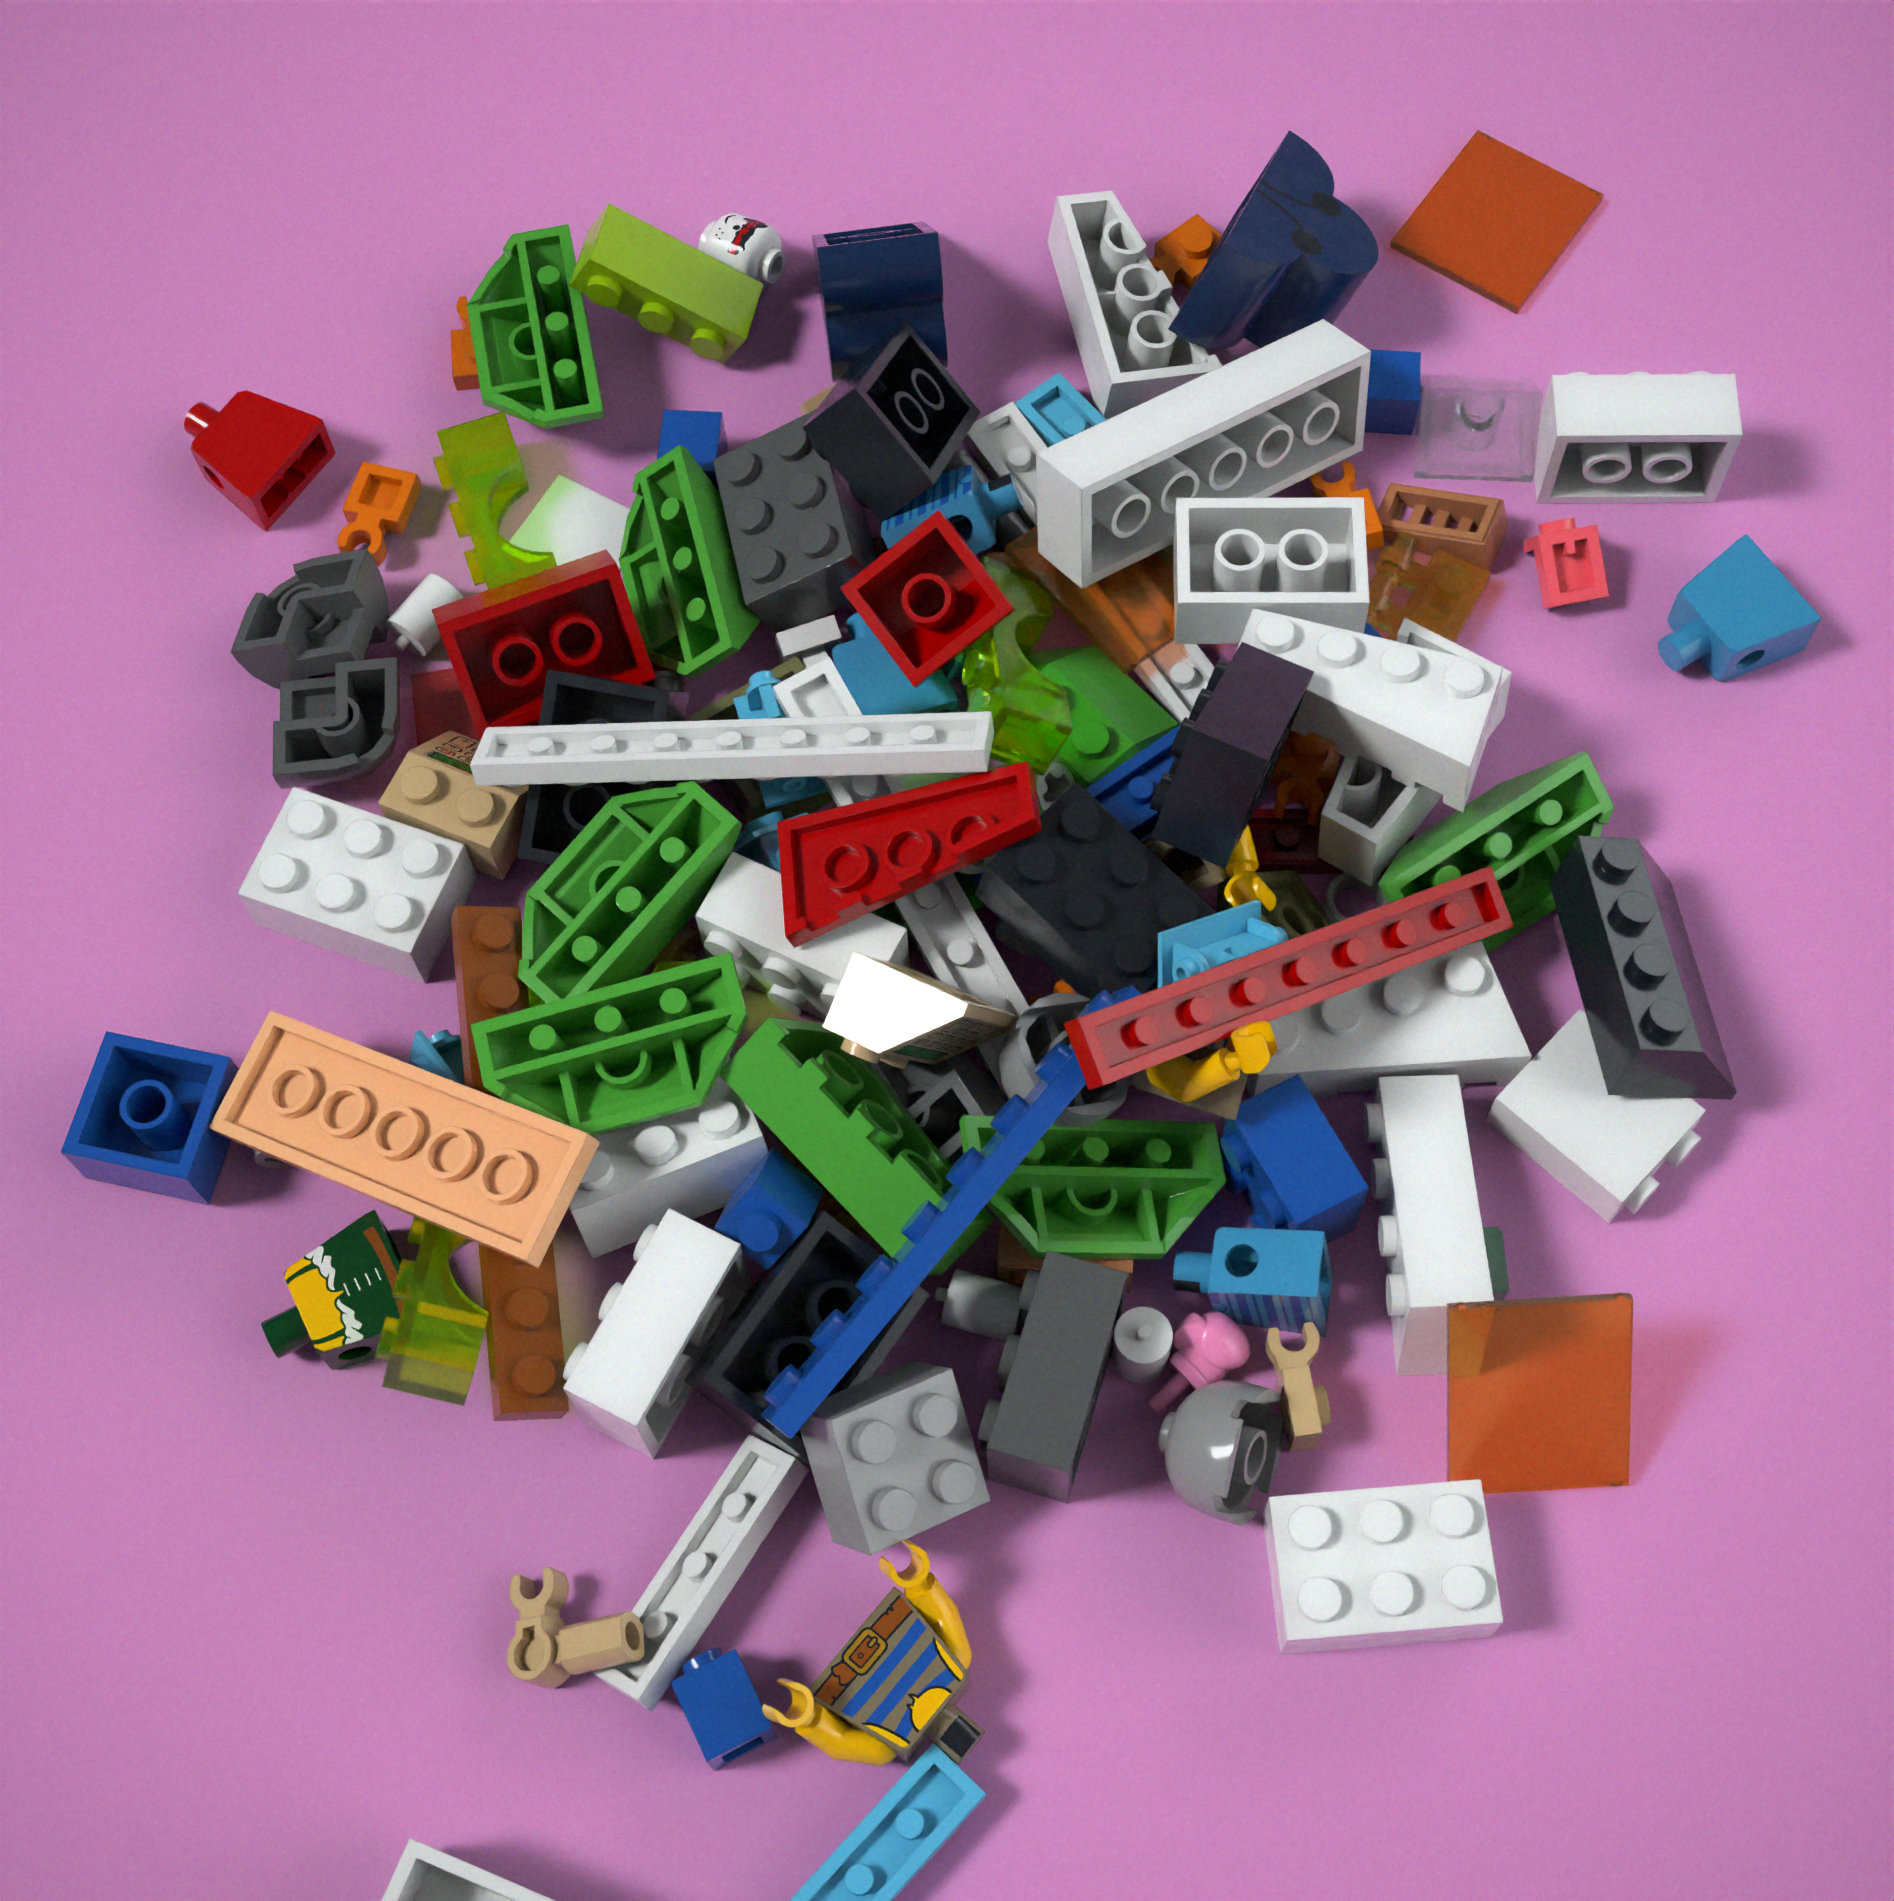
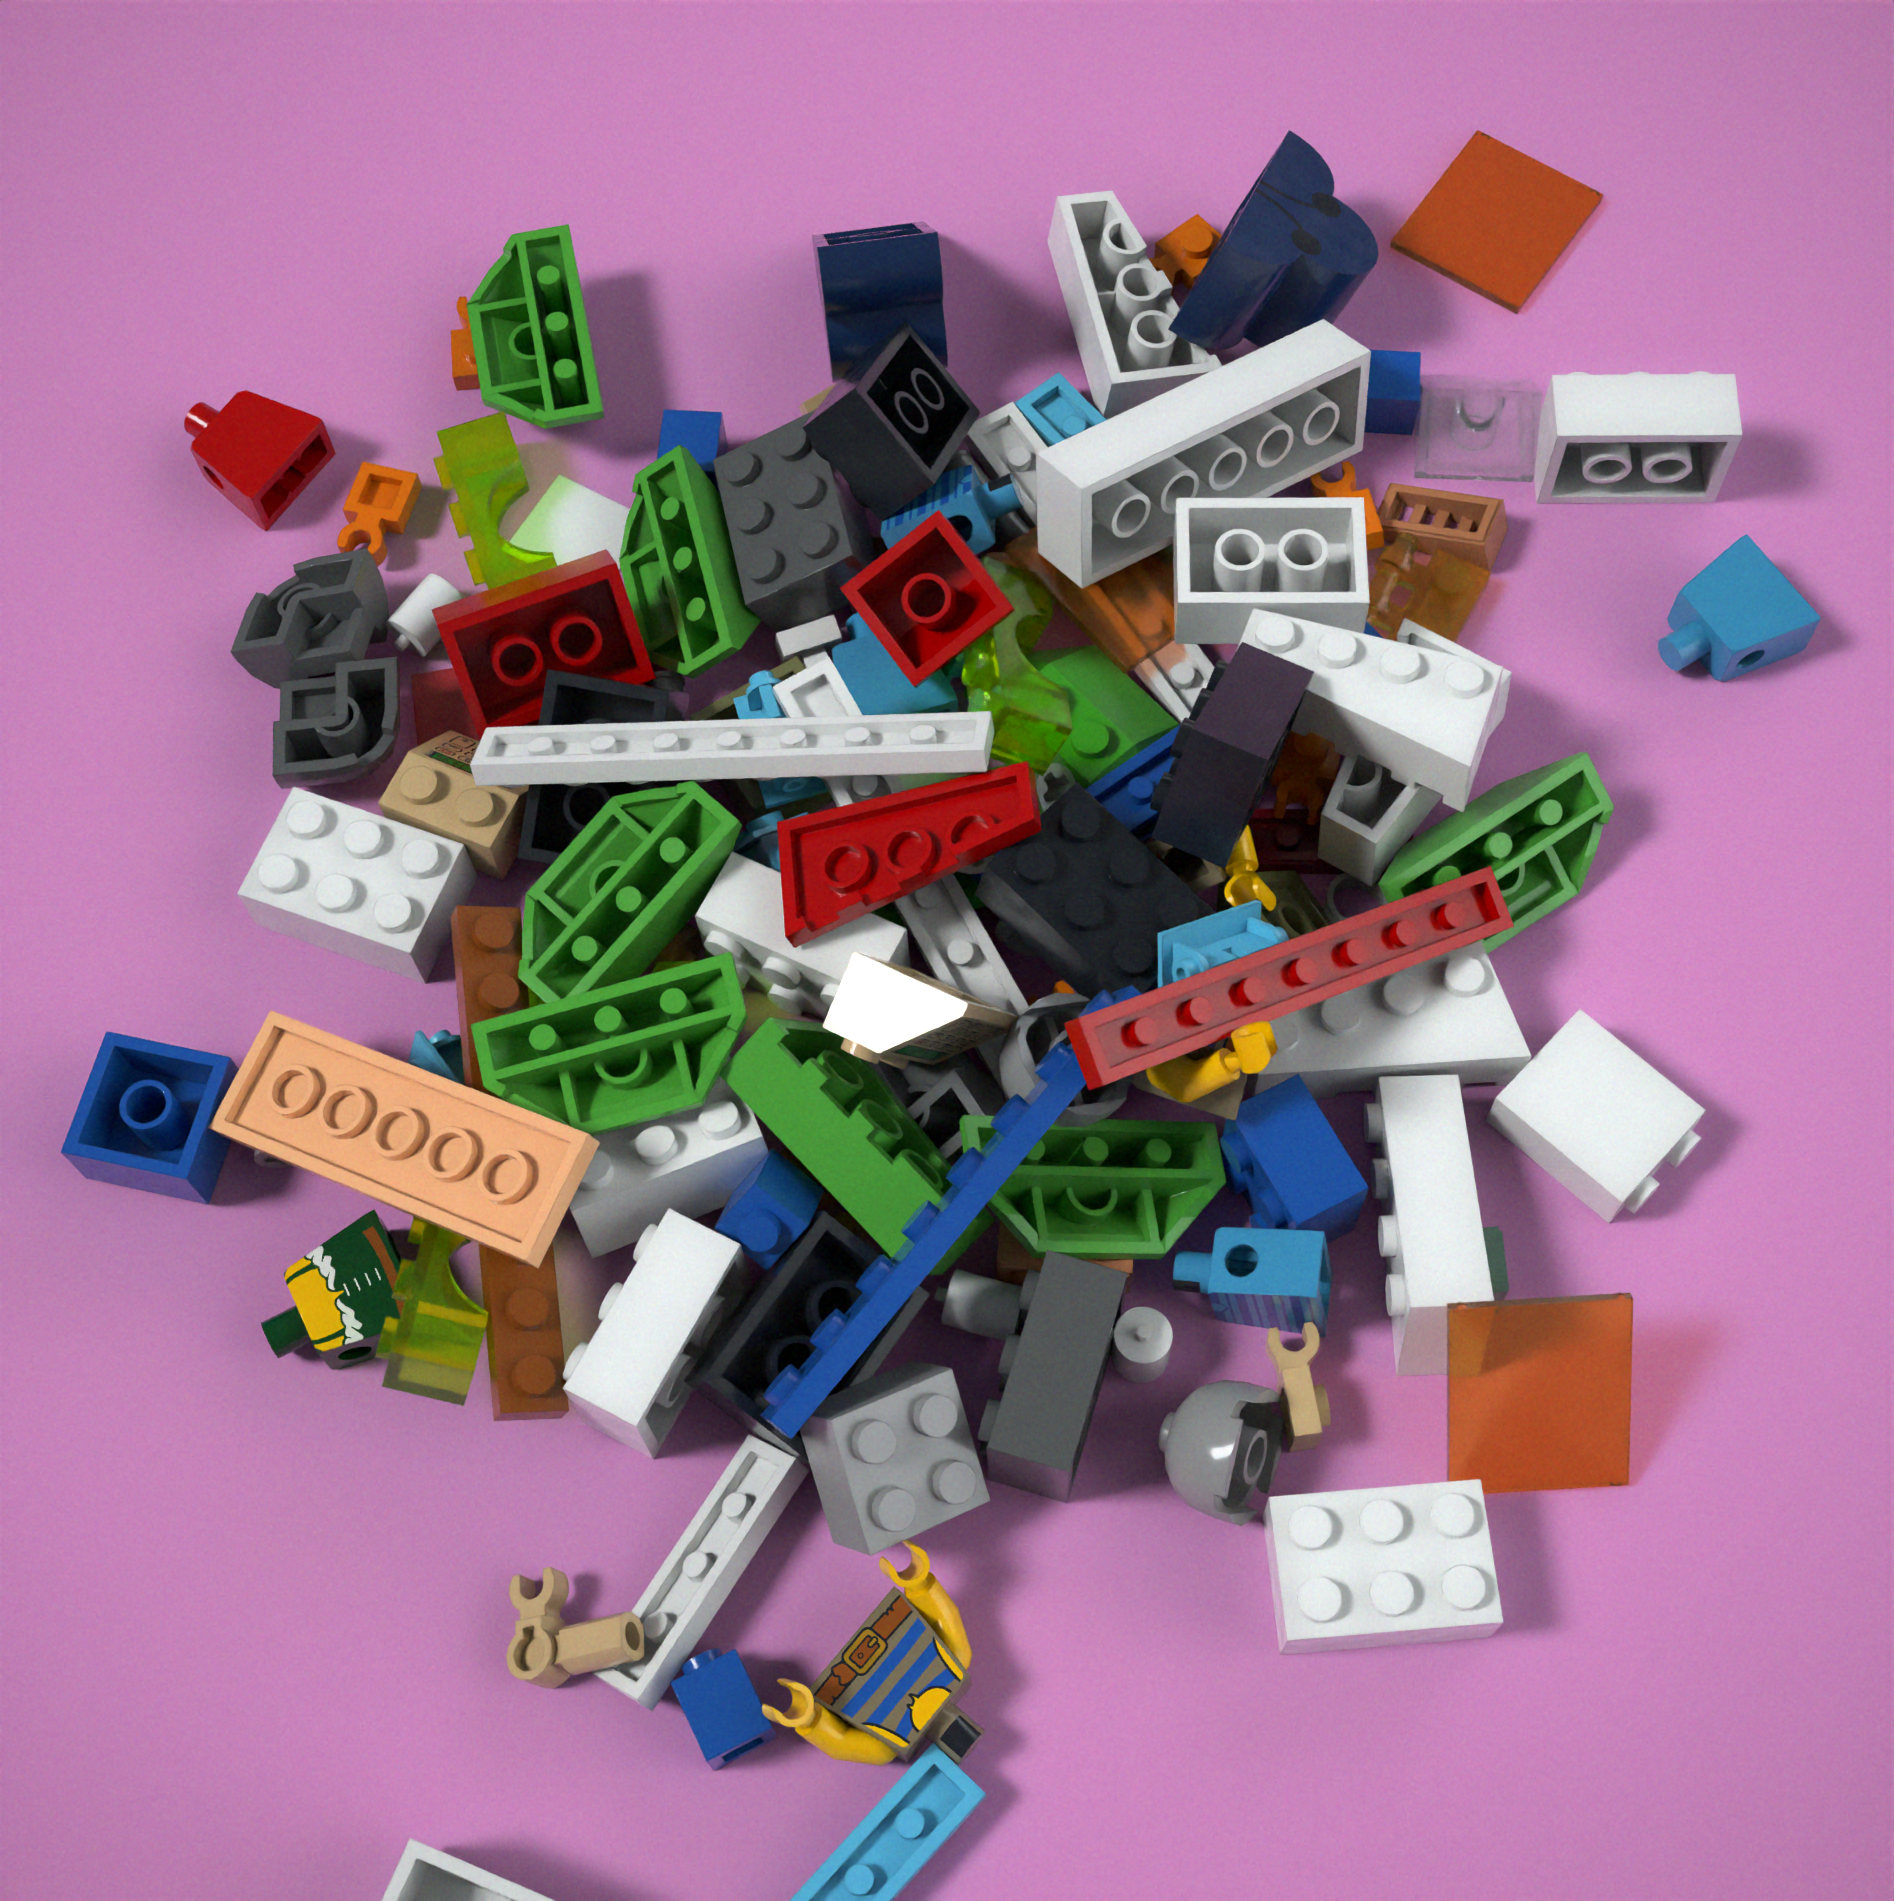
lime brick [569,203,763,364] -> none
white head [698,212,786,293] -> none
bright pink piece [1147,1311,1250,1415] -> none
coral bracket [1523,518,1609,609] -> none
black slope [1549,835,1737,1100] -> none

